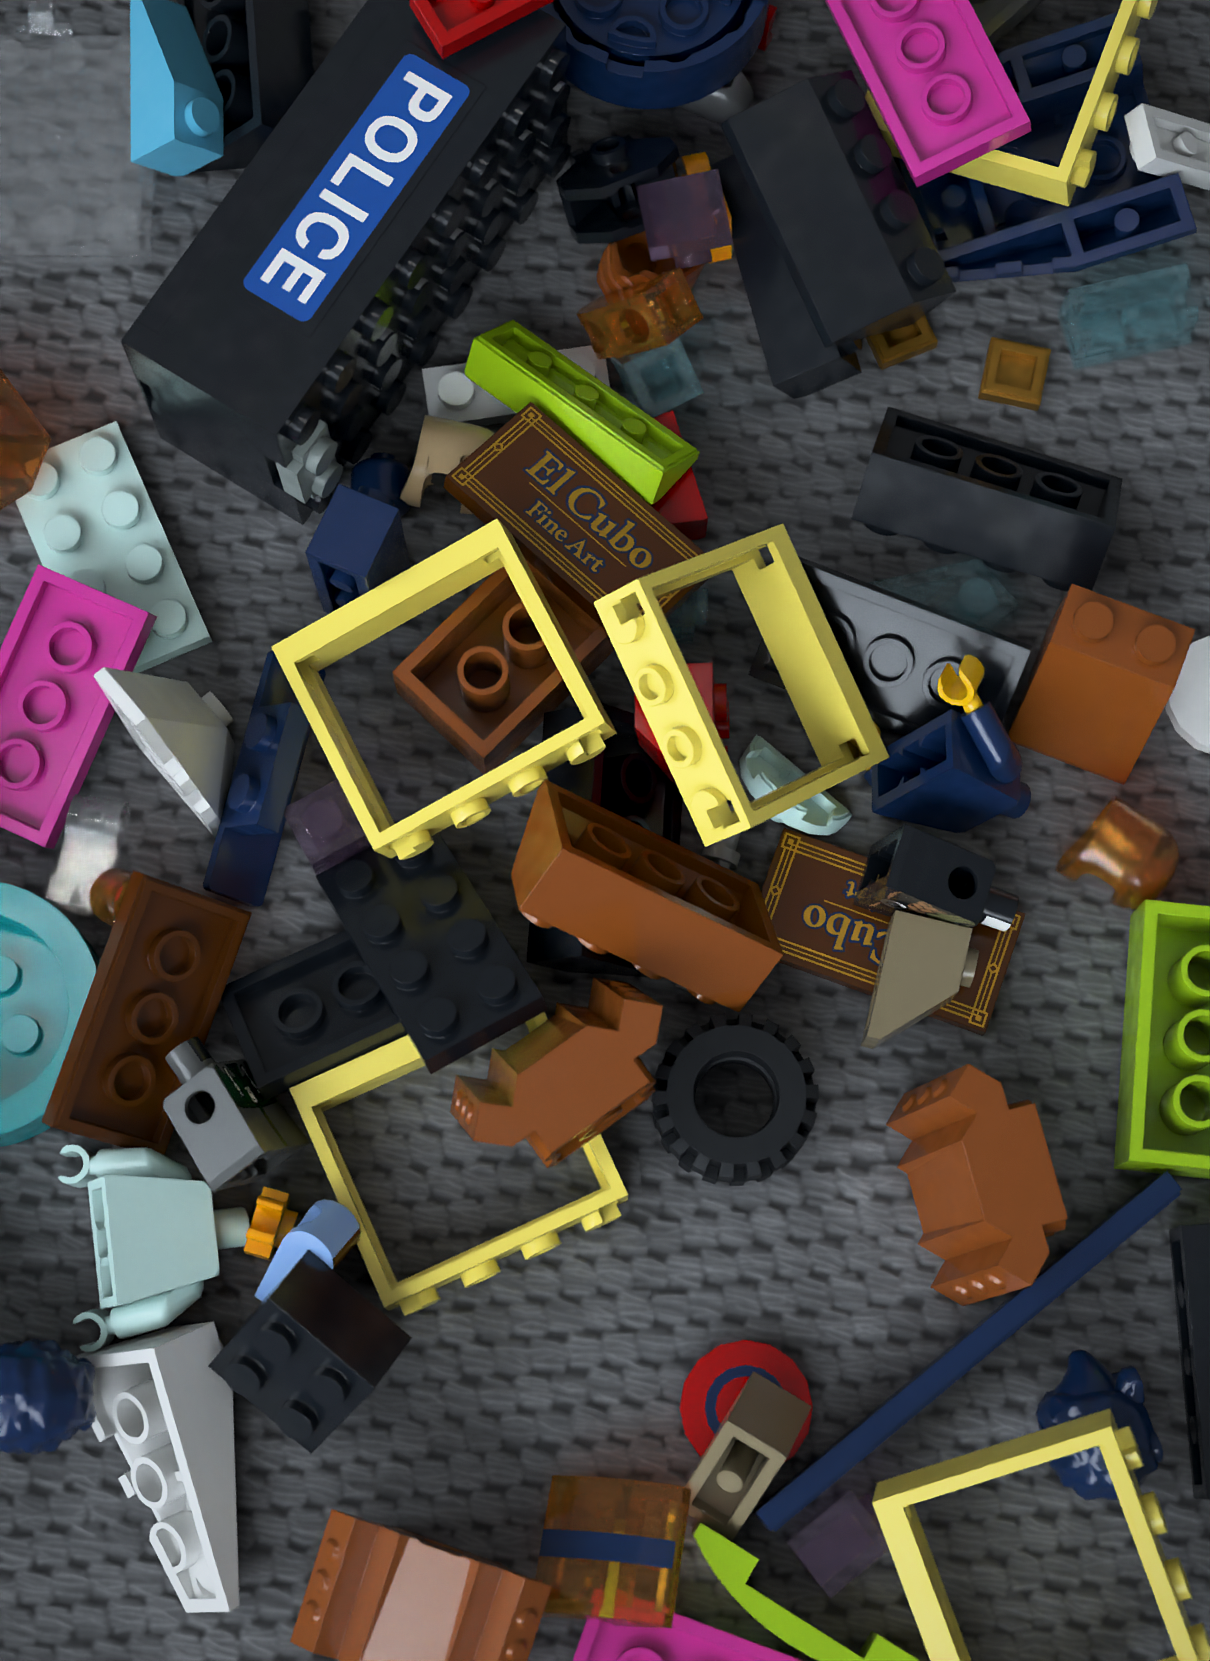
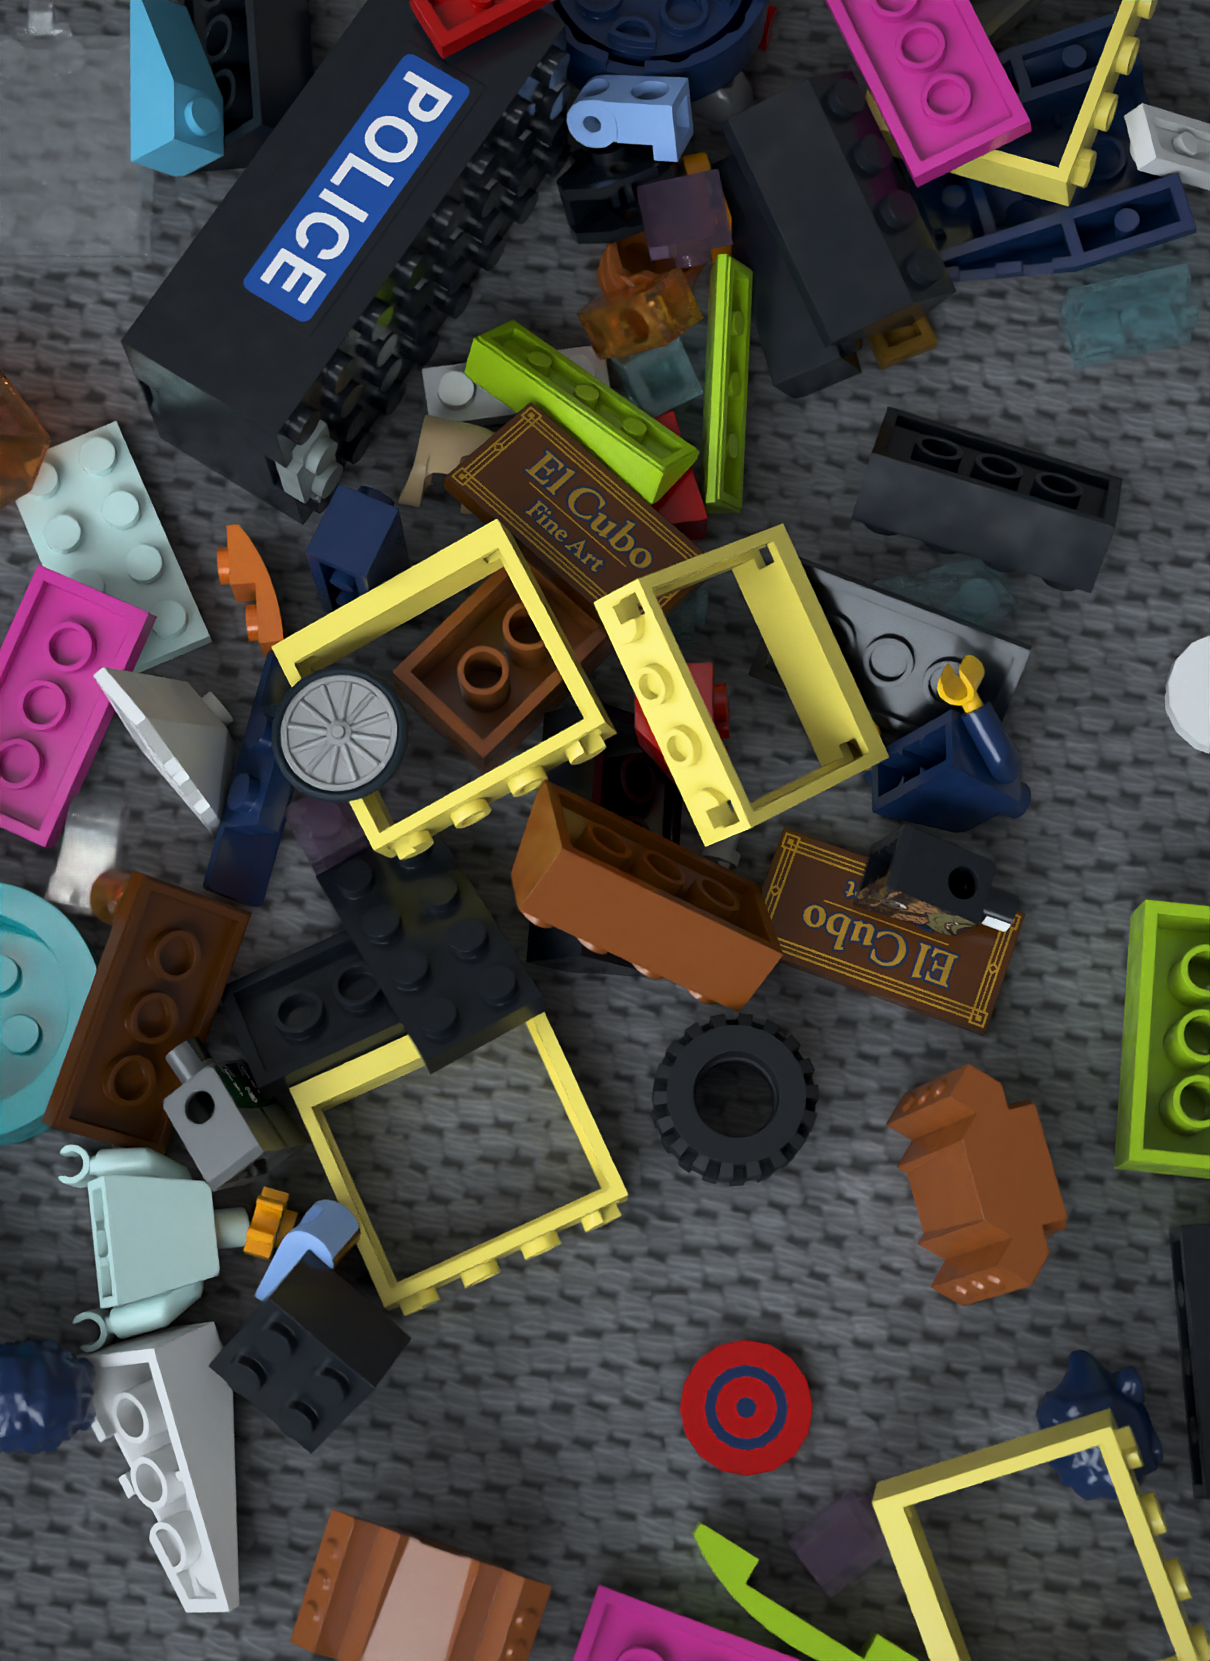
dark blue piece [350,452,411,517] -> none
dark orange slope [450,977,663,1168] -> none
clear orange slope [535,1475,691,1628] -> none
dark tan slope [674,1371,812,1541] -> none
light aqua plate [739,734,852,836] -> none
dark blue tile [753,1171,1182,1532] -> none
dark tan slope [861,910,979,1049] -> none
pearl gold tile [978,337,1051,411] -> none
dark orange slope [1008,584,1196,785] -> none
clear orange helmet [1055,796,1179,910] -> none
none -> orange slope [217,524,288,660]
none -> light grey wheel [271,666,409,802]
none -> light blue leg [567,74,694,162]
none -> lime slope [699,254,753,514]

